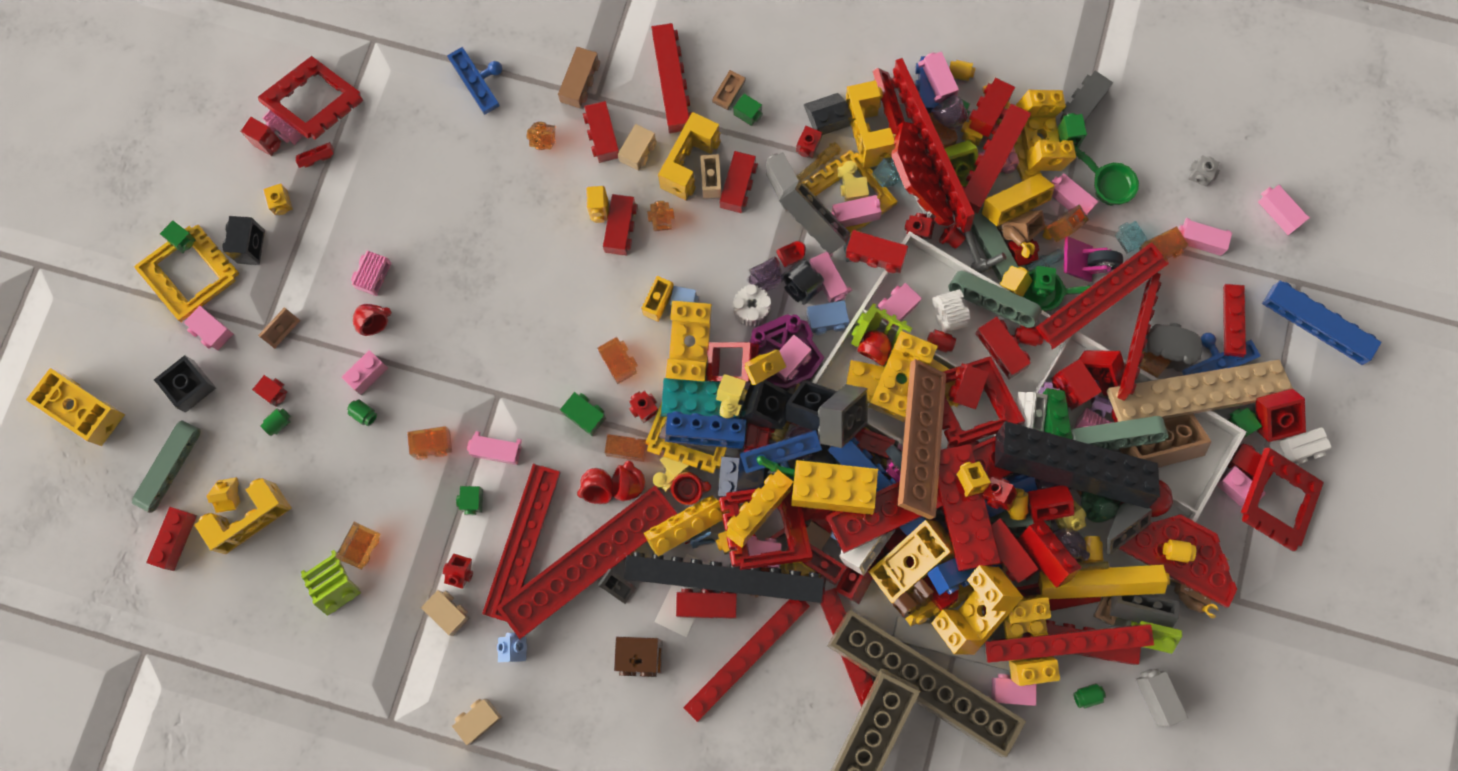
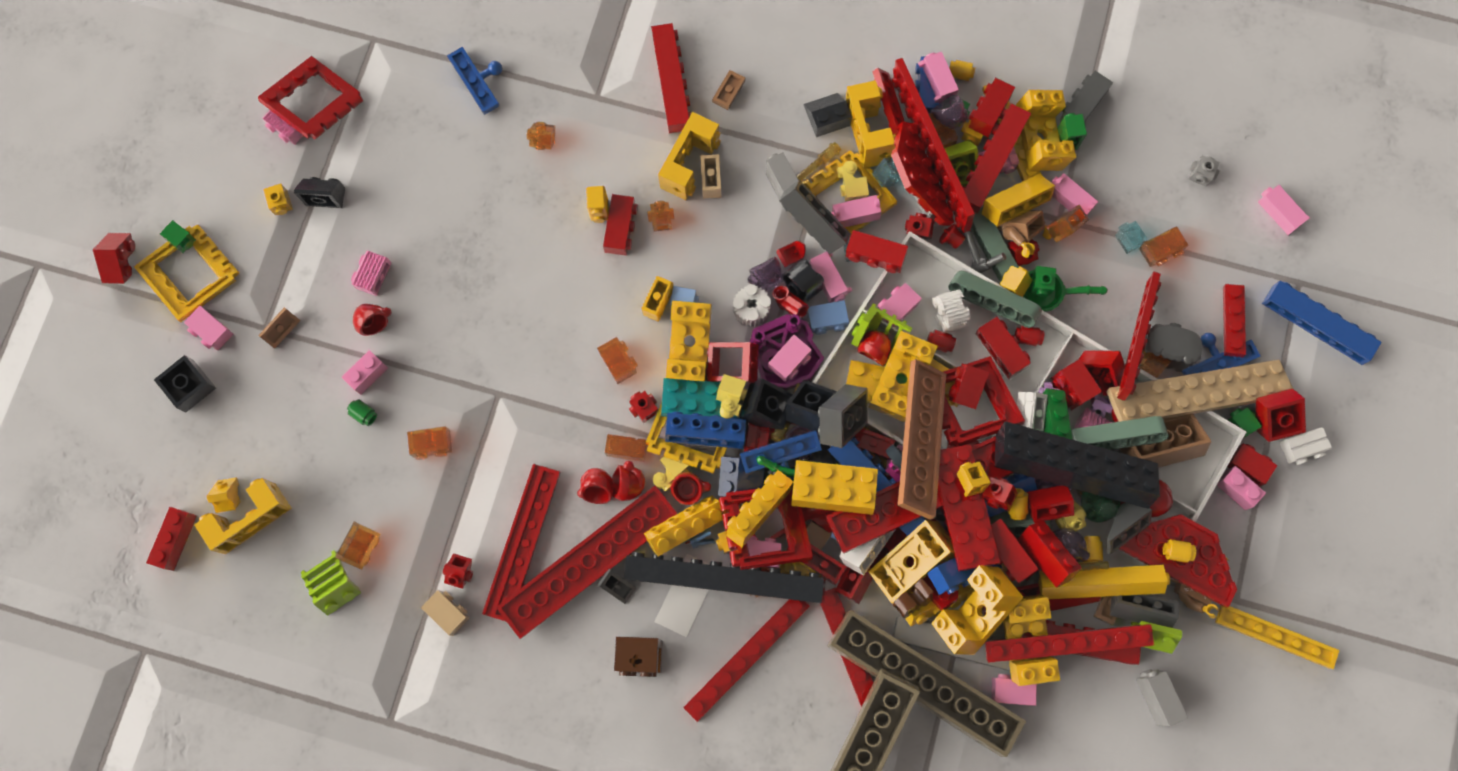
yellow plate [26,368,125,446] -> none
sand green beam [132,420,201,513] -> none
black brick [222,216,265,265] -> none
red brick [240,117,282,156] -> none
red brick [252,375,288,407] -> none
green brick [260,408,291,436] -> none
red plate [296,142,334,168] -> none
tan brick [452,699,502,745] -> none
green brick [456,486,483,516] -> none
bright pink brick [467,431,522,465] -> none
light blue brick [497,633,527,662] -> none
medium nougat brick [558,47,600,108] -> none
green brick [560,392,606,436] -> none
red brick [583,101,619,163] -> none
tan brick [618,124,657,171] -> none
red brick [676,589,737,619] -> none
red brick [720,151,758,213] -> none
green brick [733,94,763,126] -> none
yellow brick [744,350,786,385] -> none
red brick [796,125,822,158] -> none
clear light blue pin [1025,248,1064,272] -> none
red plate [1035,242,1169,350] -> none
dark pink plate [1064,236,1123,282] -> none
green brick [1073,683,1106,709] -> none
green piece [1074,145,1139,206] -> none
bright pink brick [1177,218,1232,256] -> none
red hinge [1241,448,1324,552] -> none
none -> red brick [92,233,136,284]
none -> black slope [294,177,345,208]
none -> red piece [773,286,809,318]
none -> yellow plate [1215,605,1339,669]

